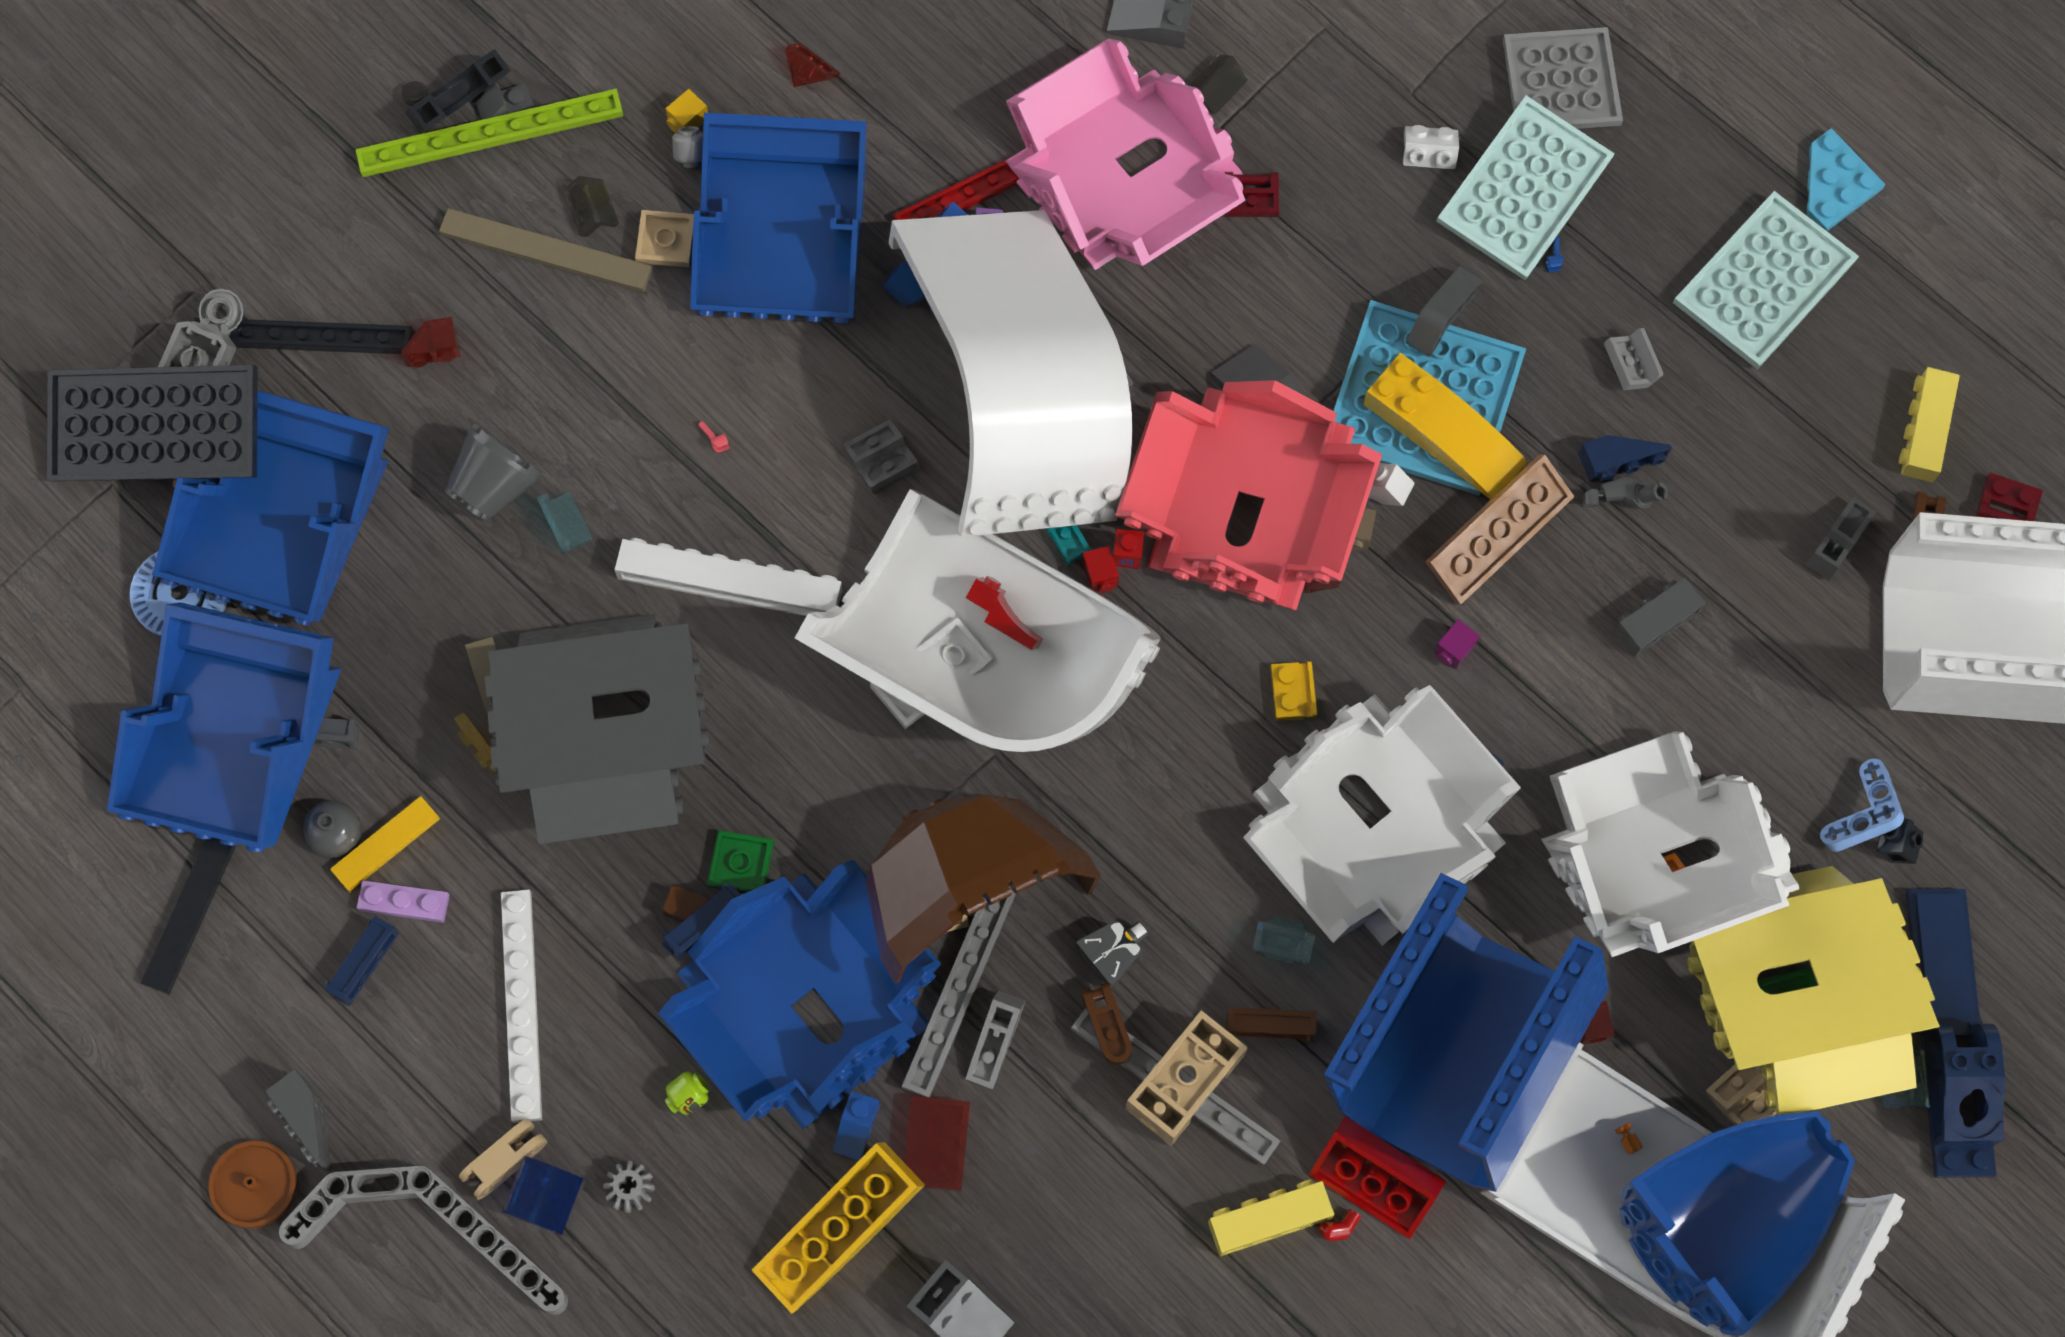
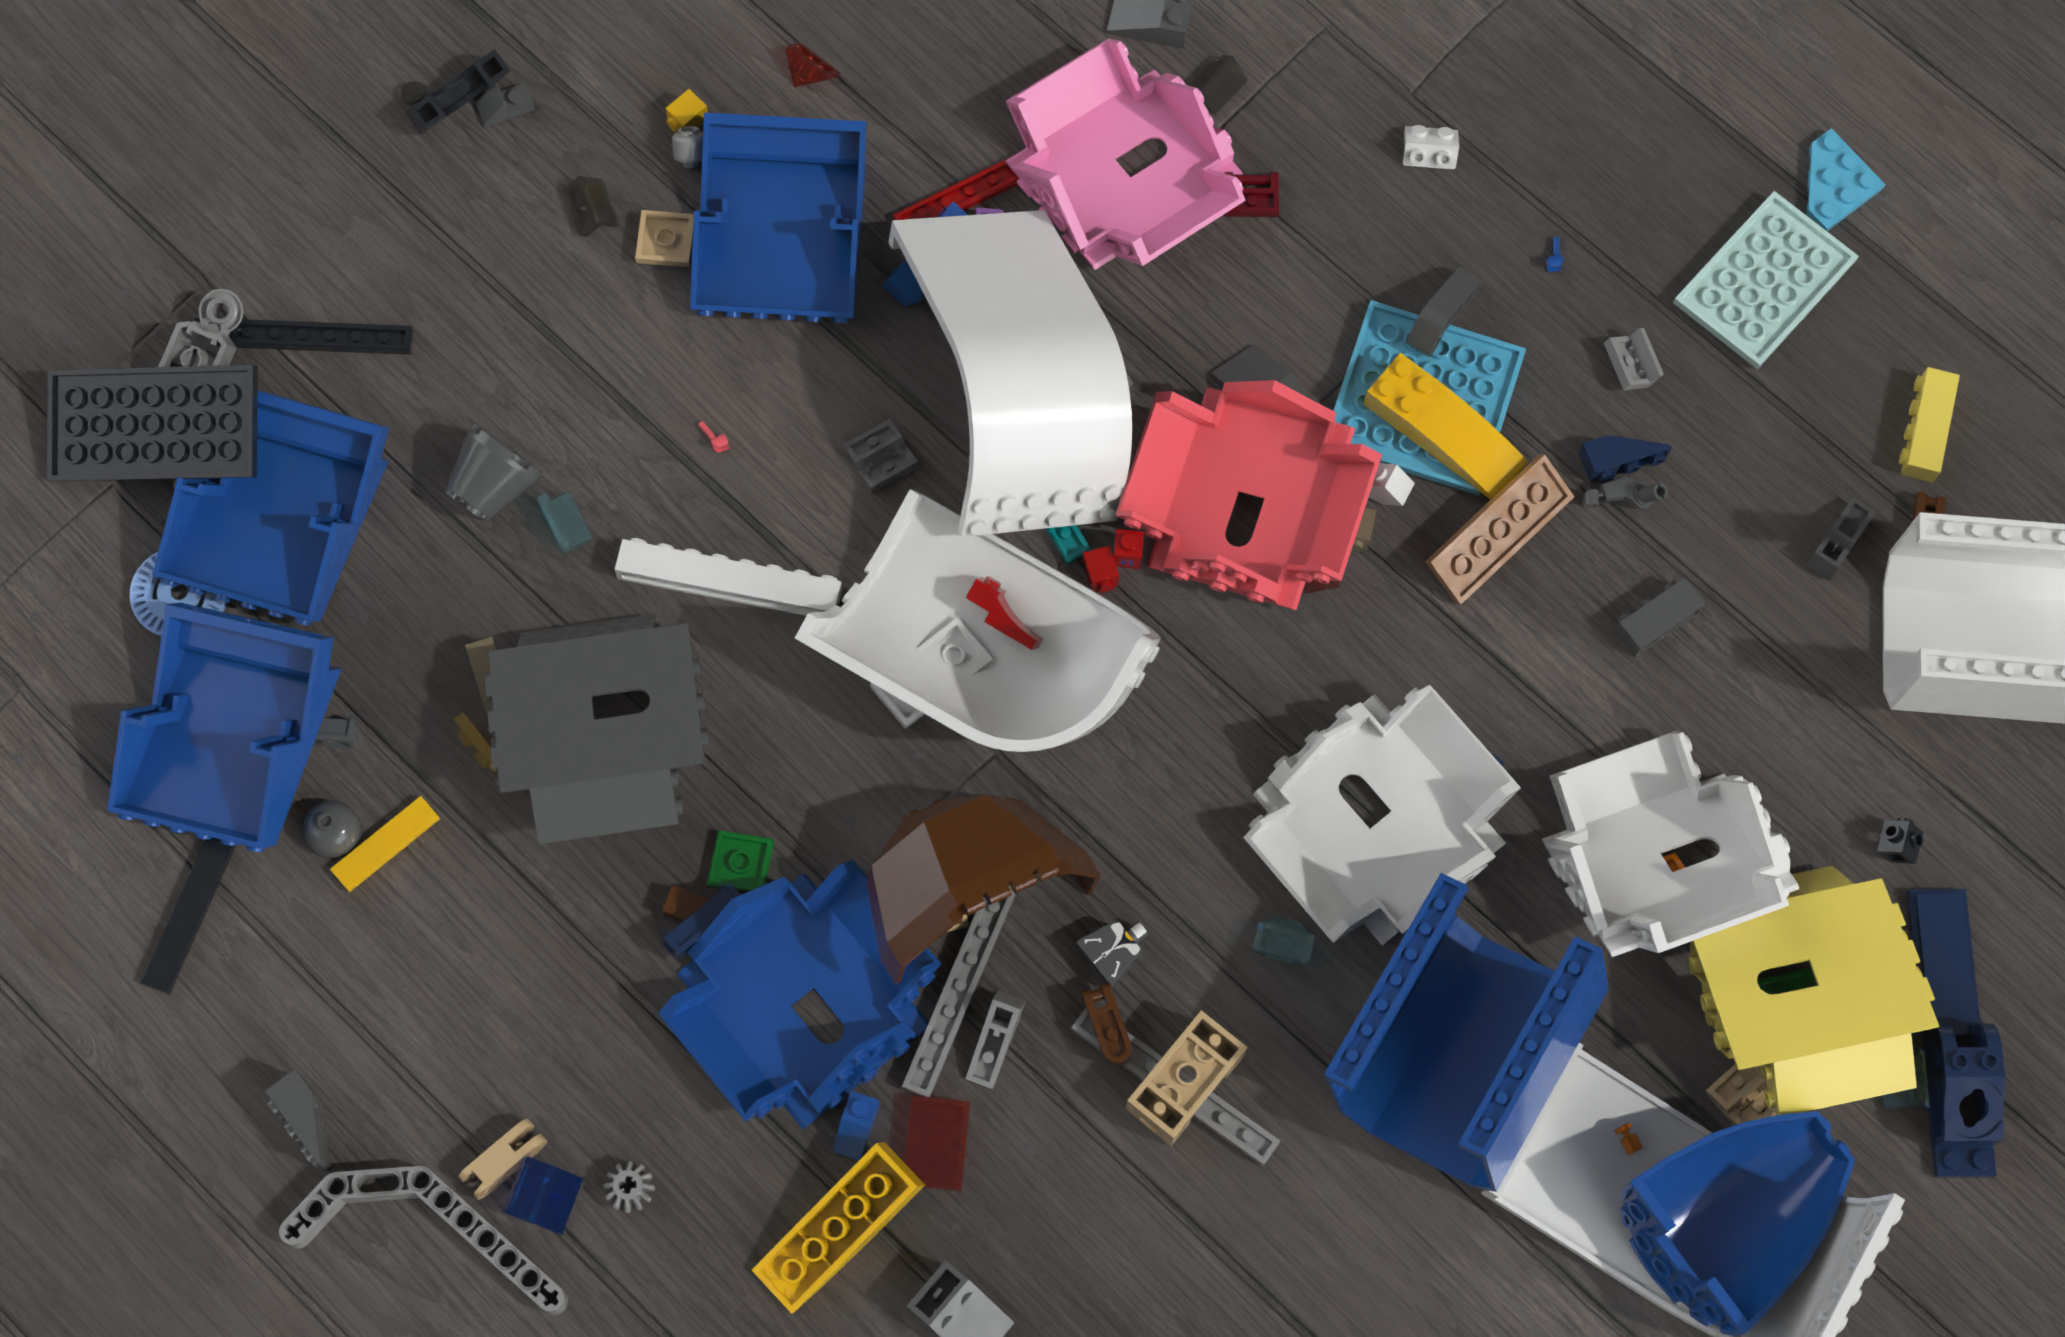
dark orange piece [209,1141,298,1229] -> none
dark blue container [325,915,399,1007] -> none
lime plate [355,88,624,177] -> none
lavender plate [357,881,450,923] -> none
clear red slope [401,317,461,368] -> none
dark tan tile [439,208,653,293] -> none
white plate [501,890,542,1123] -> none
lime head [665,1071,710,1116] -> none
light yellow brick [1208,1179,1334,1257] -> none
reddish brown container [1226,1007,1317,1044] -> none
yellow plate [1270,662,1317,721] -> none
red slope [1309,1116,1446,1239] -> none
red arm [1318,1209,1361,1242] -> none
magenta brick [1434,619,1480,669] -> none
light aqua plate [1436,95,1614,280] -> none
light grey plate [1503,27,1623,129] -> none
clear red panel [1580,1001,1615,1045] -> none
light blue beam [1820,758,1904,852] -> none
dark red plate [1976,472,2043,521] -> none

